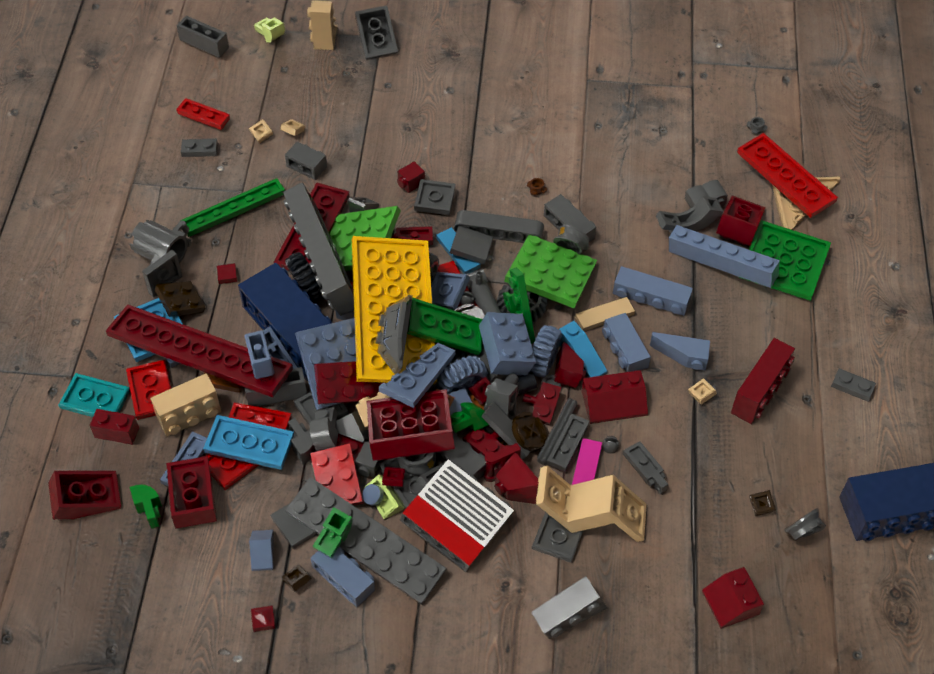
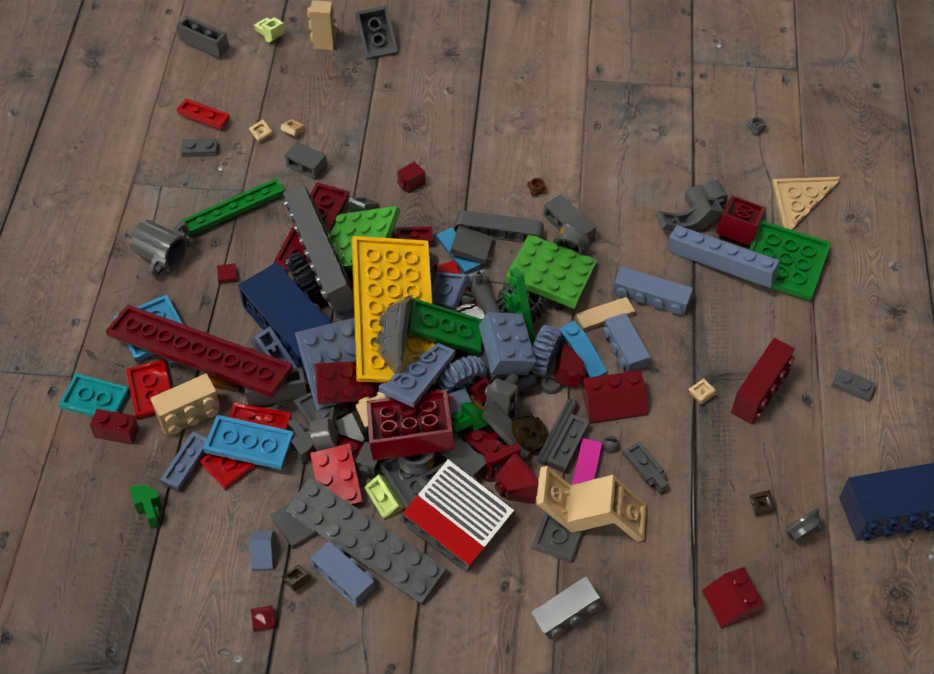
dark red slope [48,471,121,520] -> none
dark grey tile [142,250,183,298] -> none
dark brown plate [155,281,205,317] -> none
dark red slope [166,456,217,529] -> none
sand blue brick [245,330,274,379] -> none
green brick [313,507,353,558] -> none
sand blue tile [362,484,384,506] -> none
dark red tile [382,467,405,487] -> none
dark grey plate [414,179,456,215] -> none
dark red plate [523,382,562,425] -> none
sand blue slope [650,332,710,370] -> none
red plate [737,133,838,218] -> none

